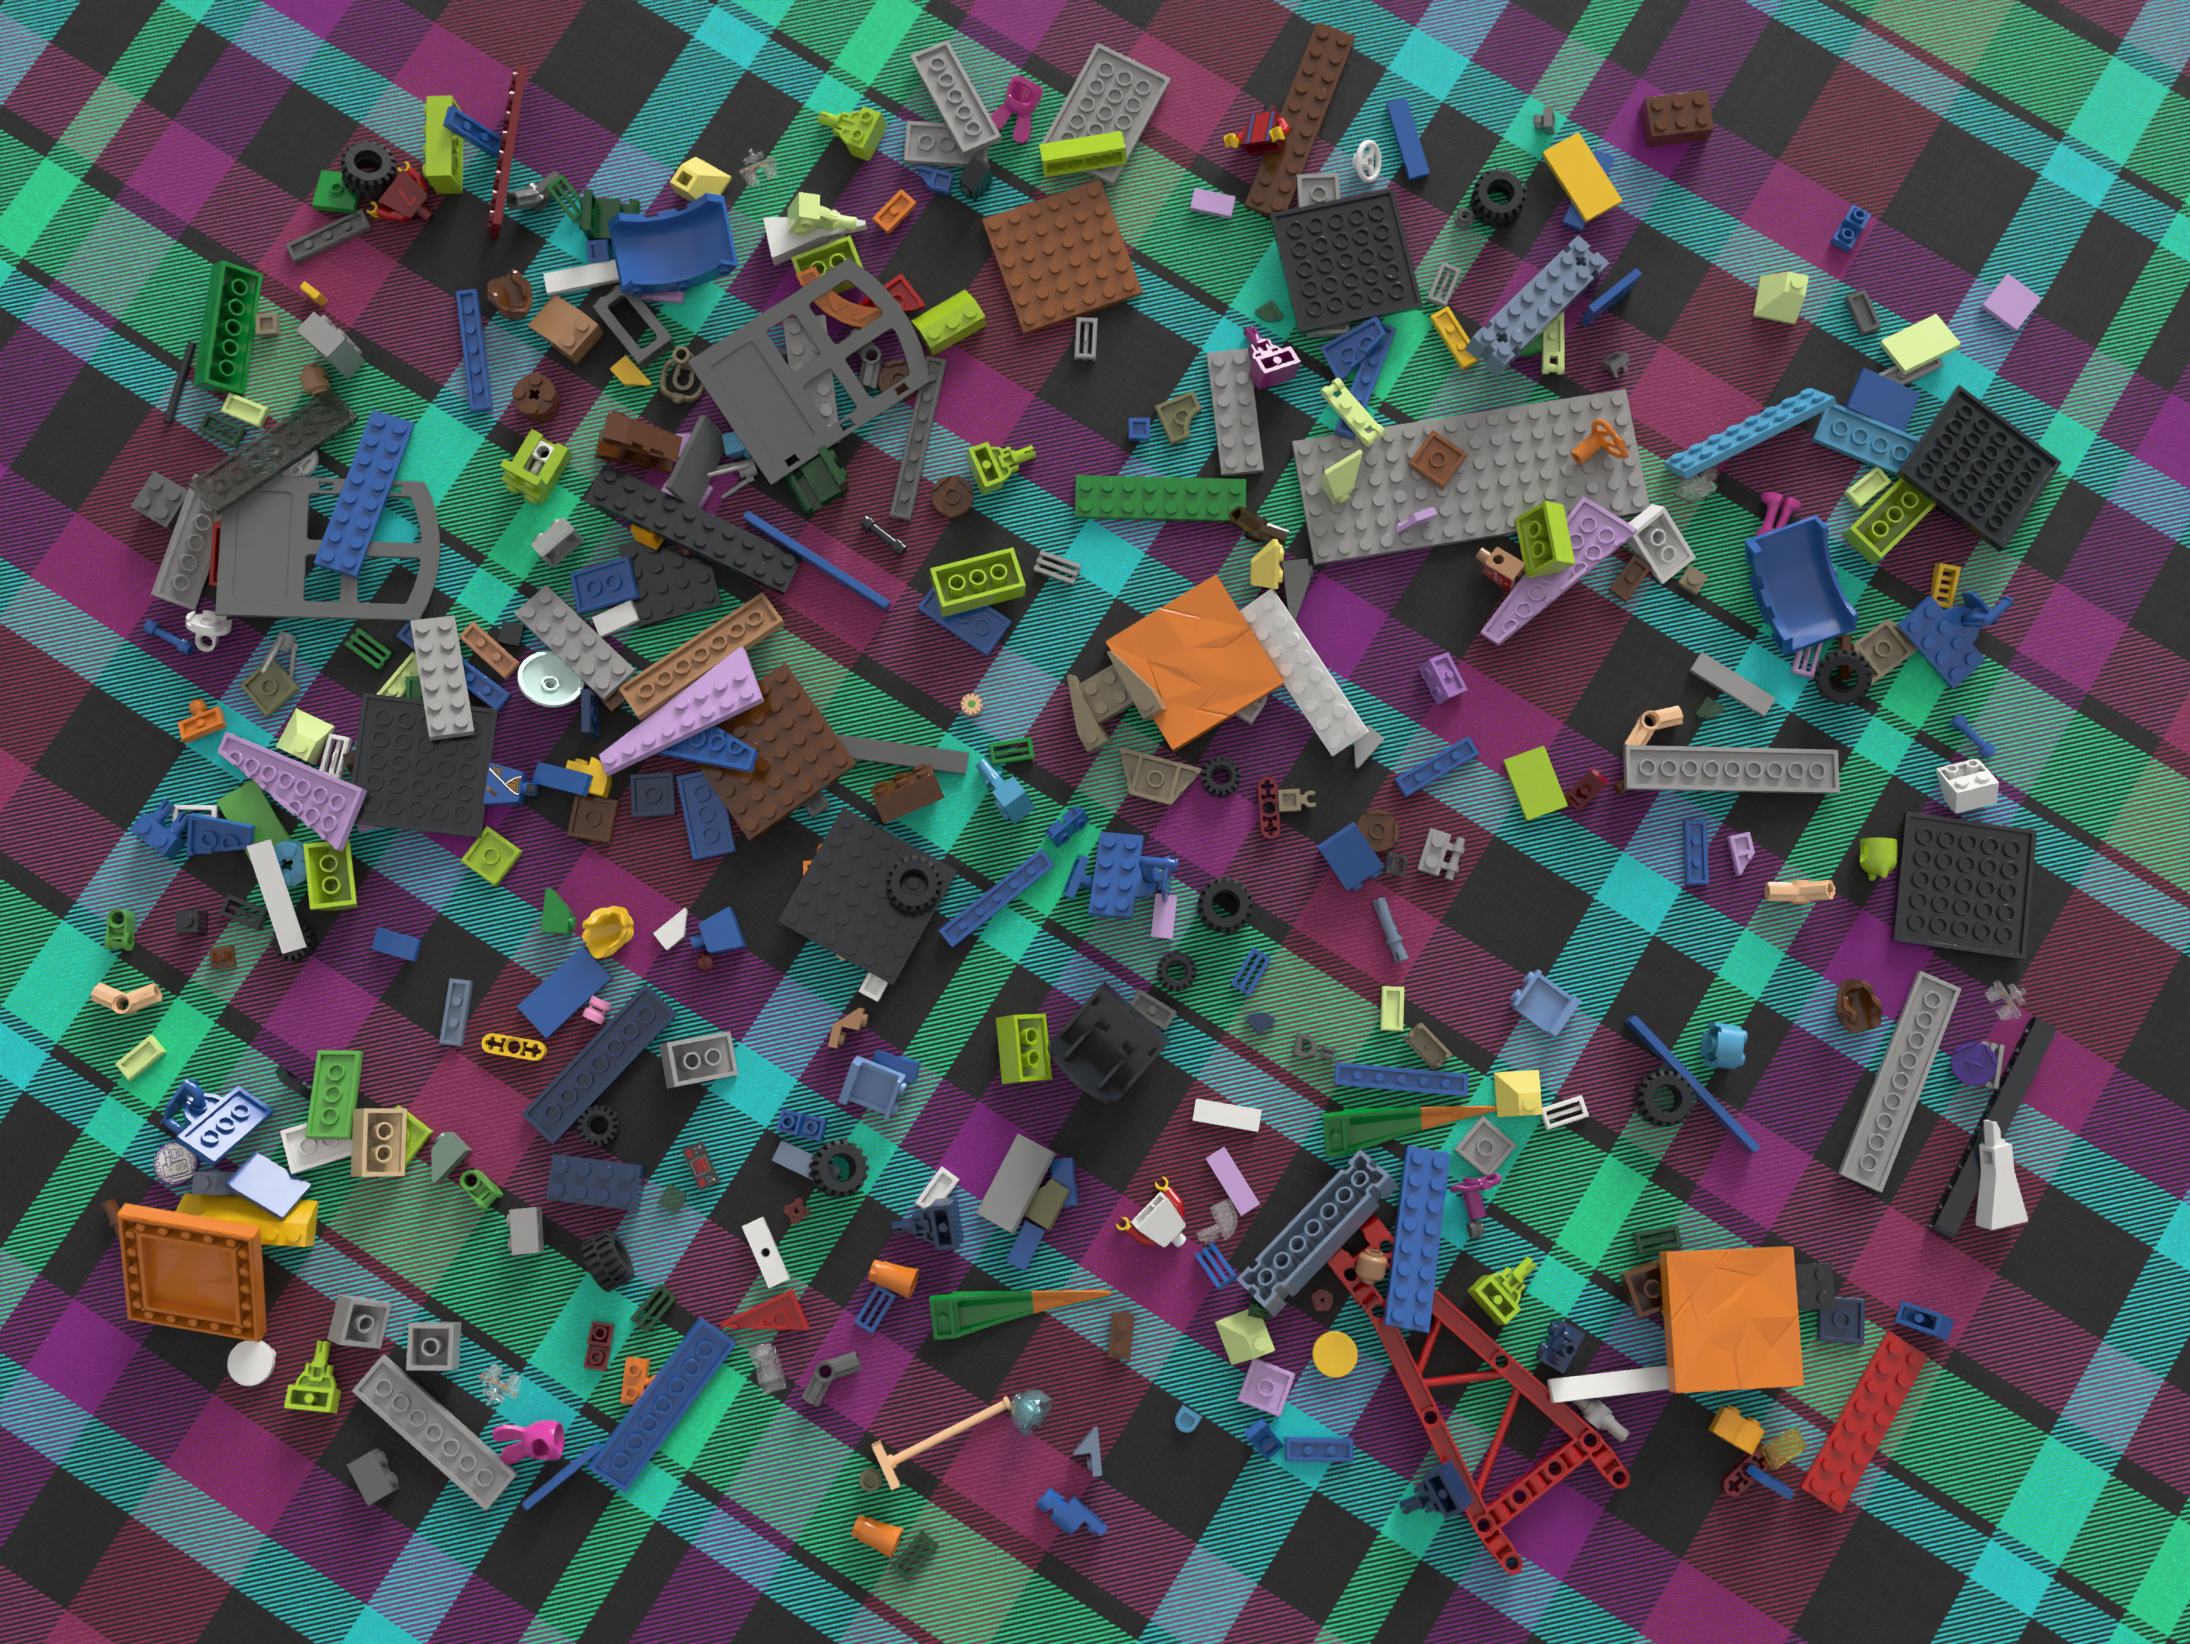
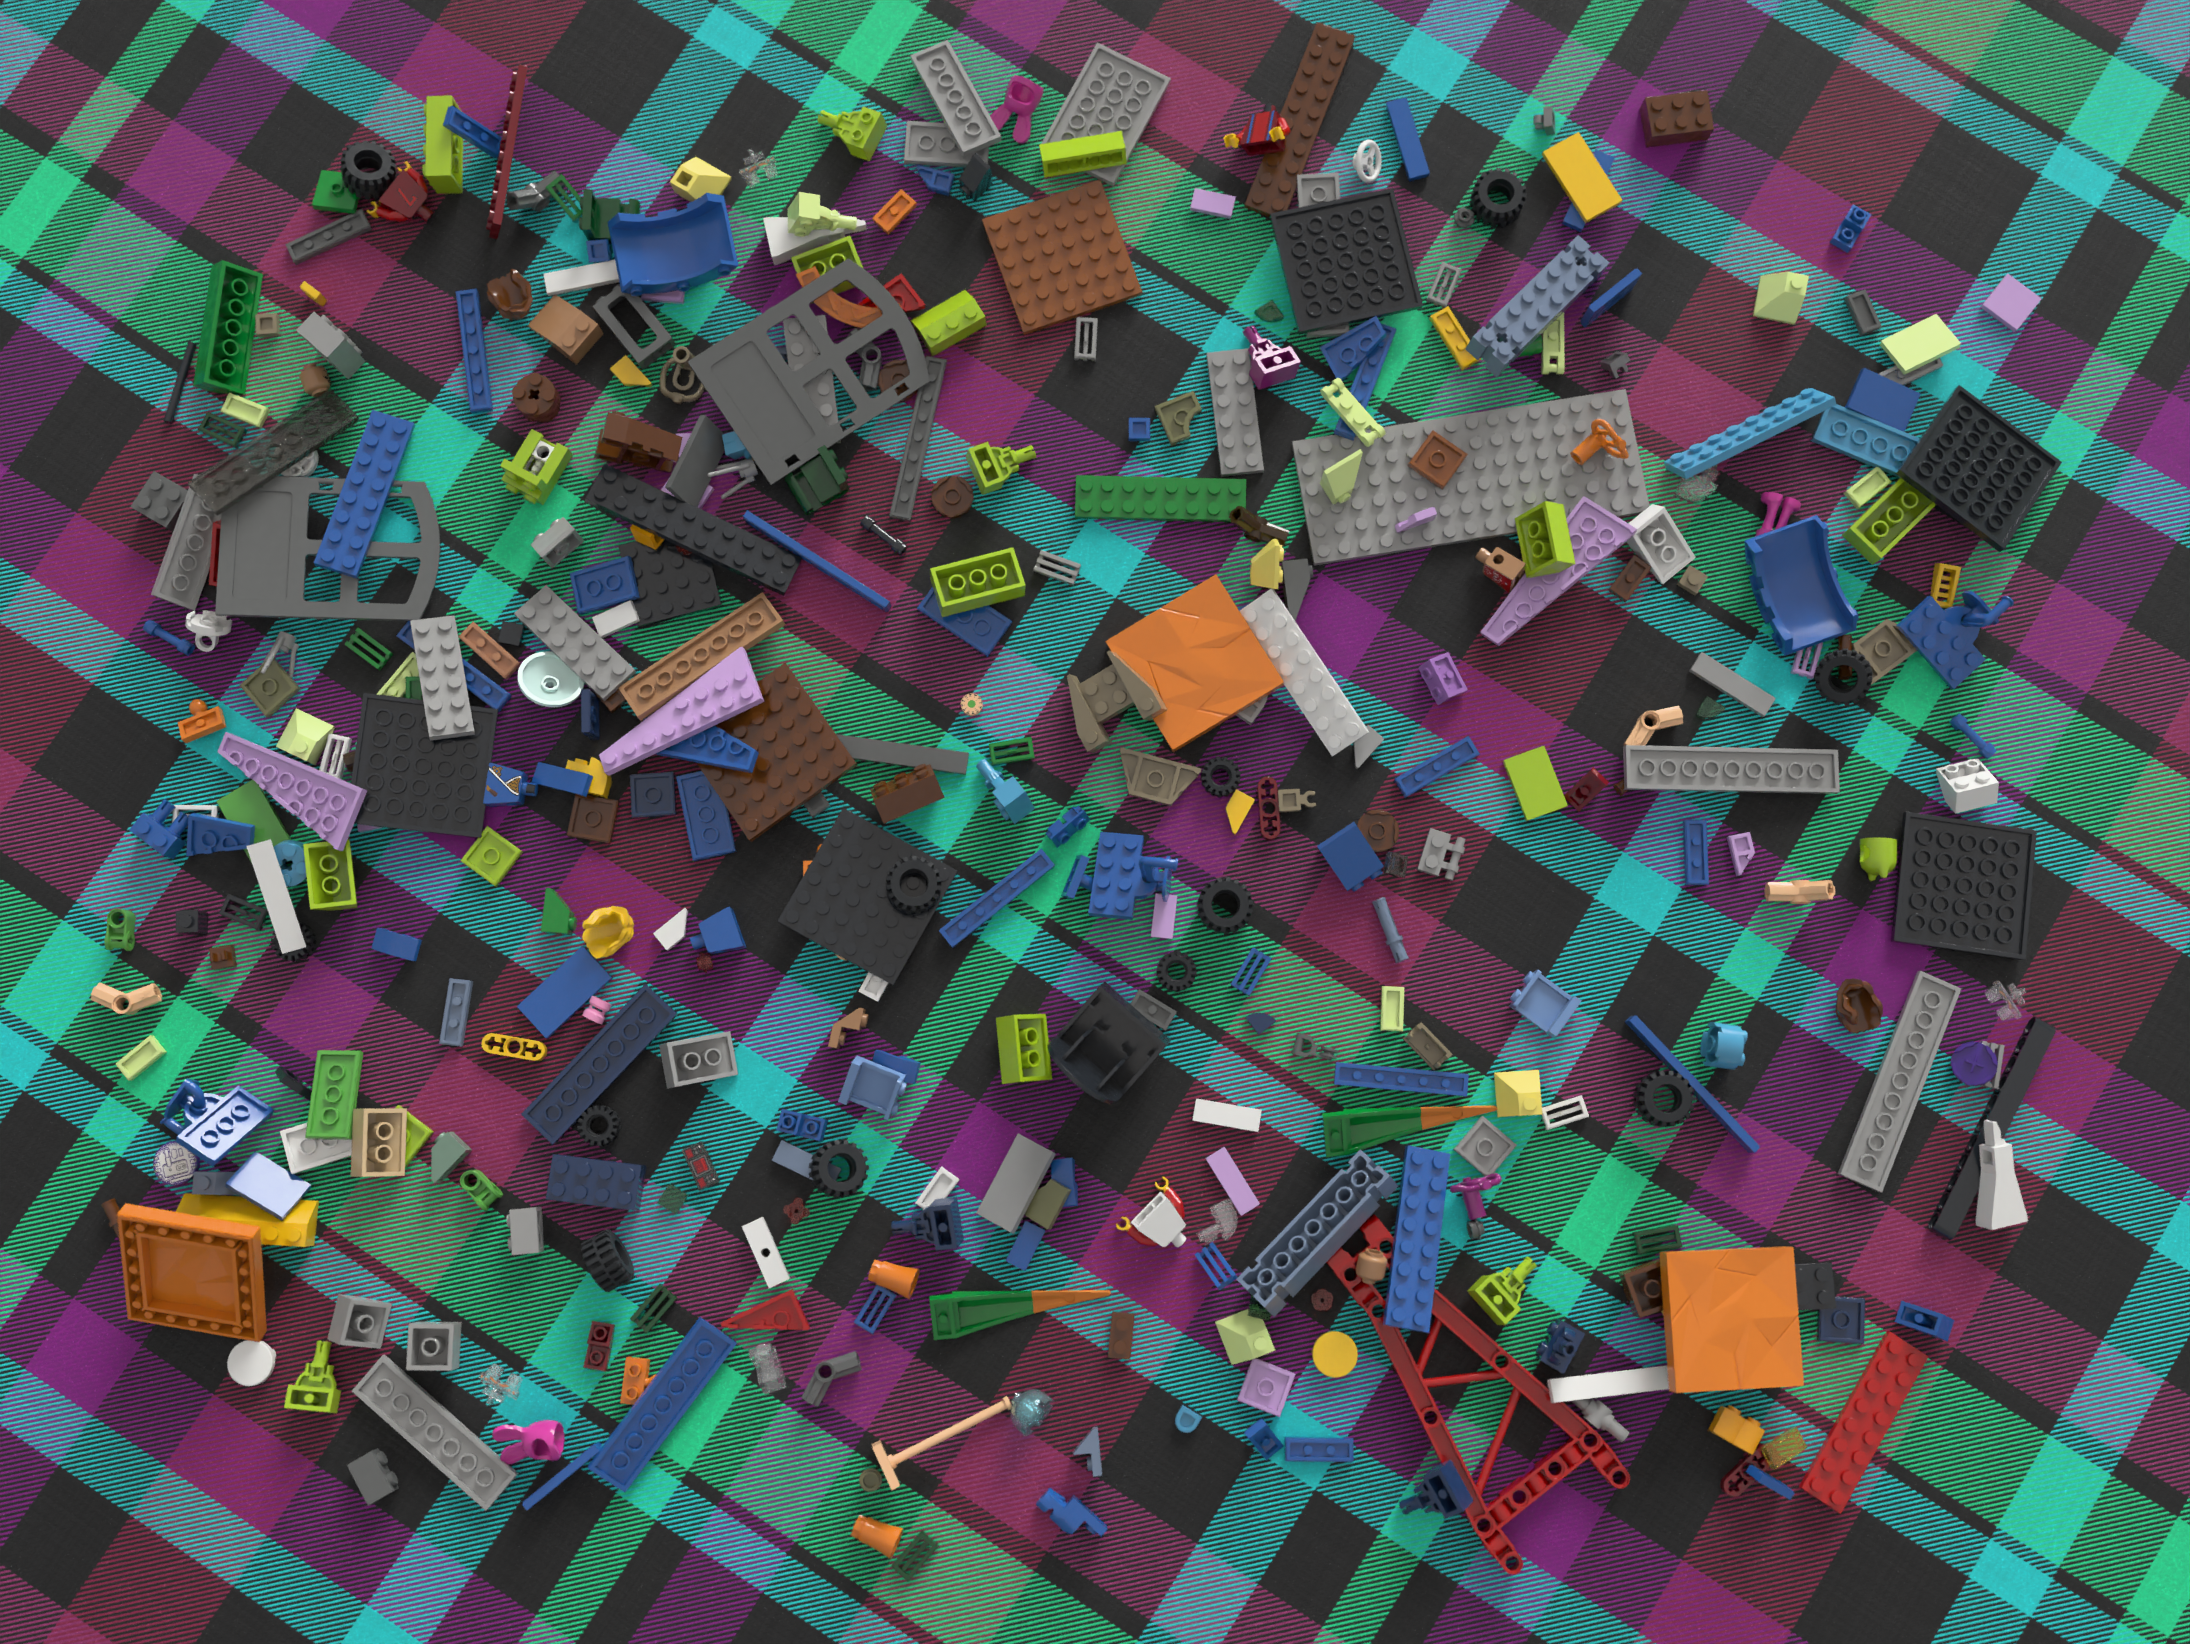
none -> yellow tile [1225,789,1255,835]

